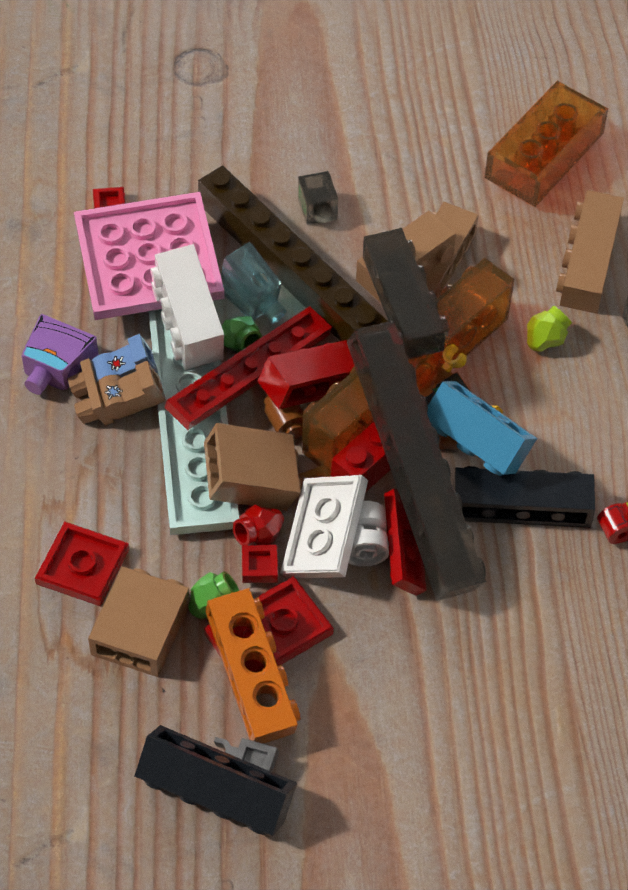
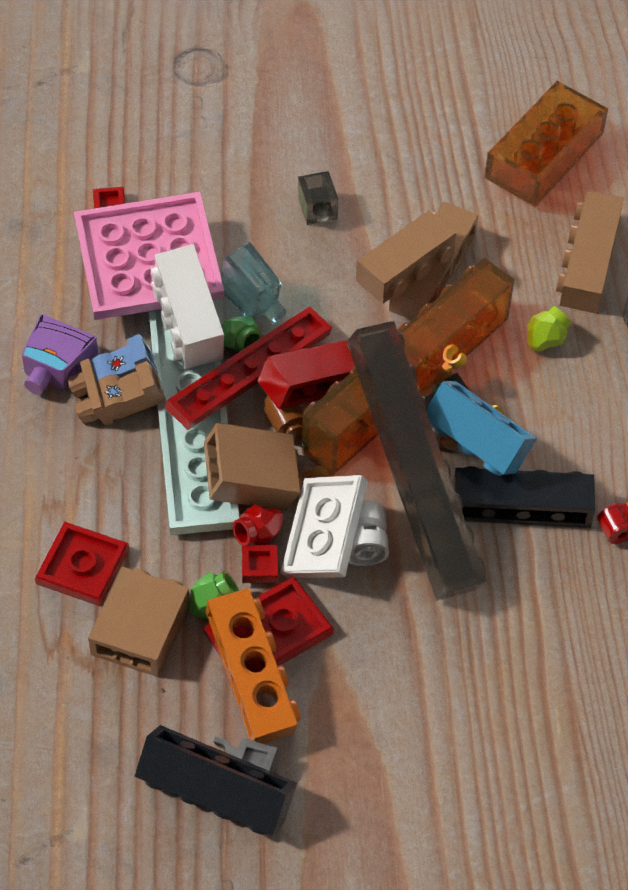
dark brown brick [198,165,388,361] -> none
red brick [331,418,404,493] -> none
clear smoke brick [362,228,449,360] -> none
red plate [384,488,427,596] -> none

